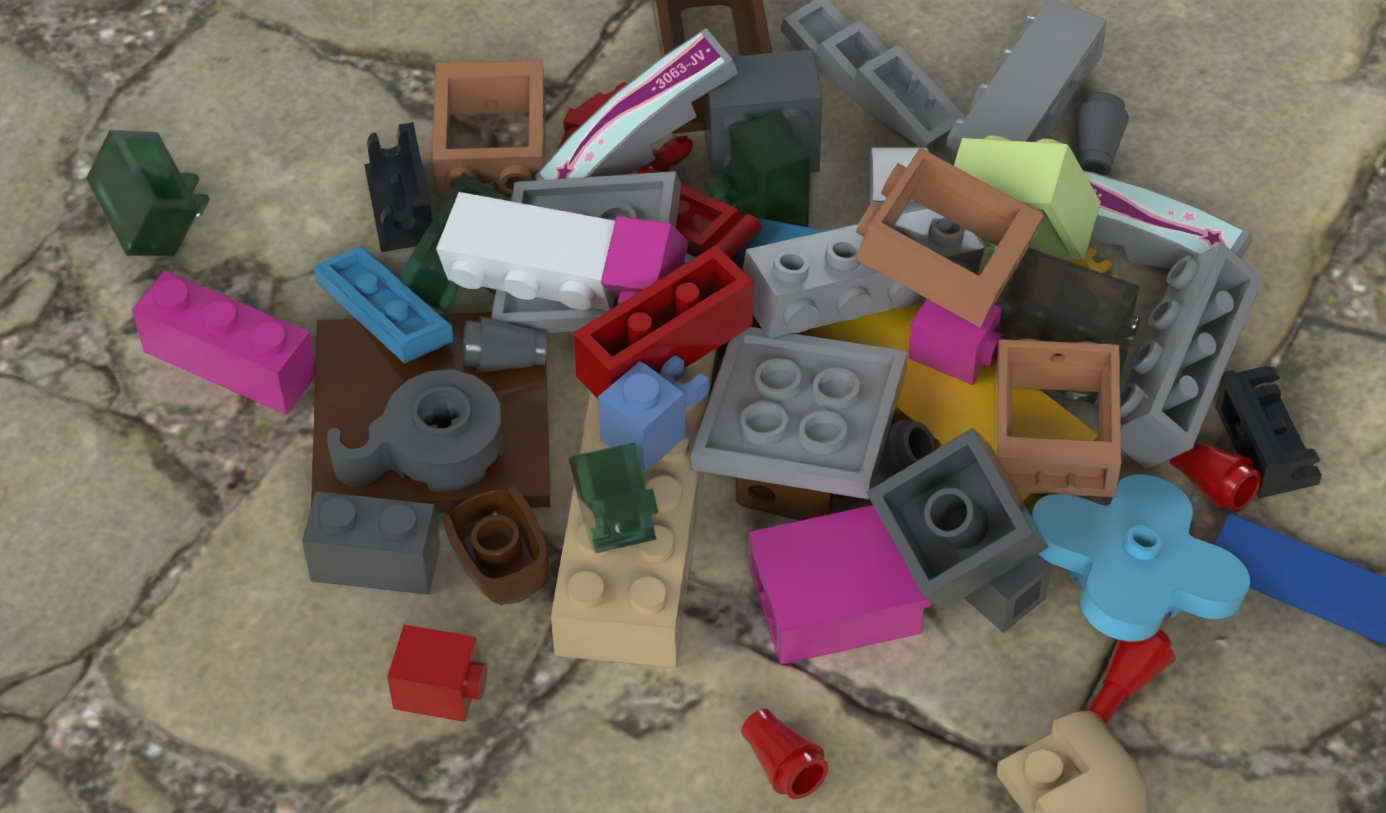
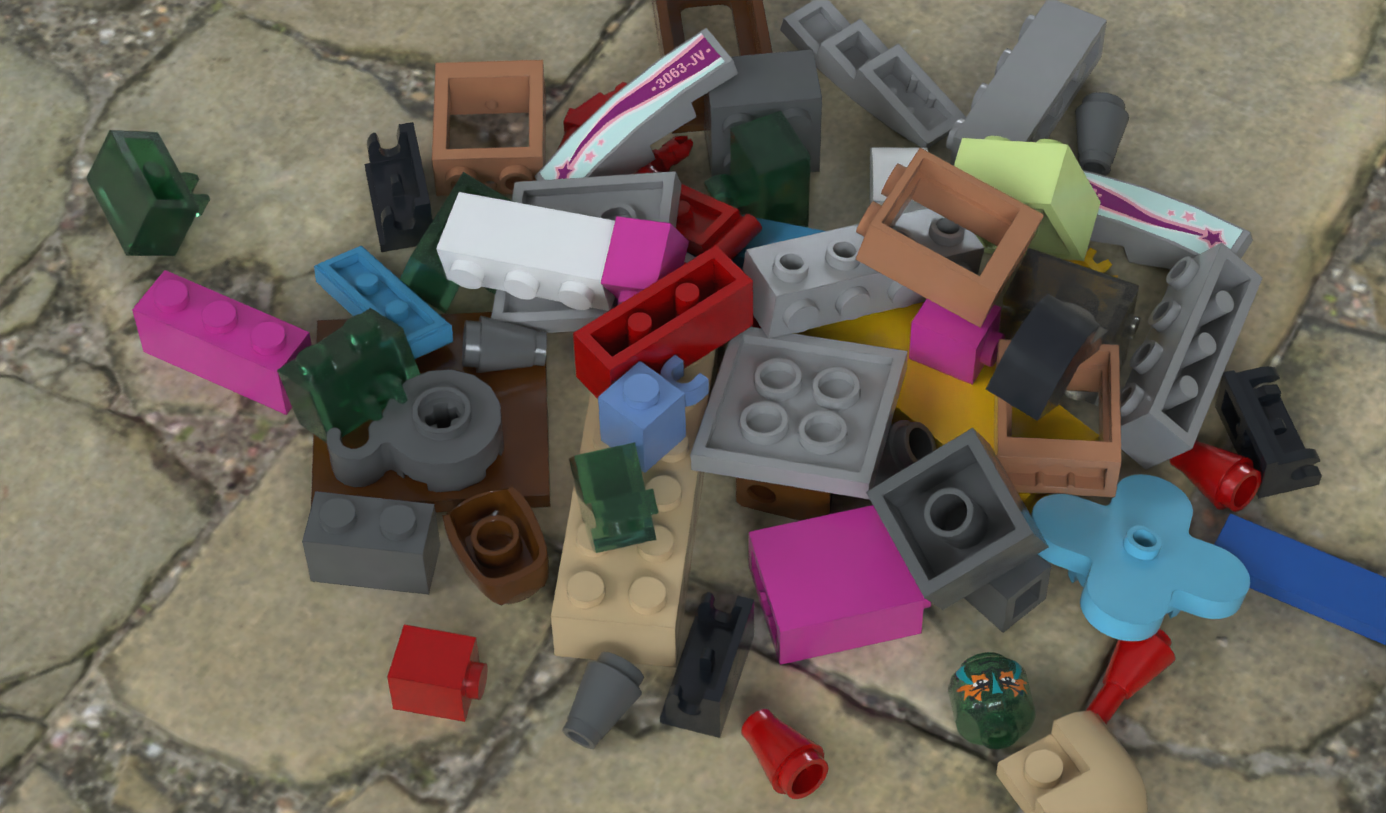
none -> clear green brick [277,308,420,443]
none -> dark grey cone [562,652,644,749]
none -> black hinge [660,592,754,738]
none -> clear green head [948,652,1036,749]
none -> black brick [986,294,1108,421]

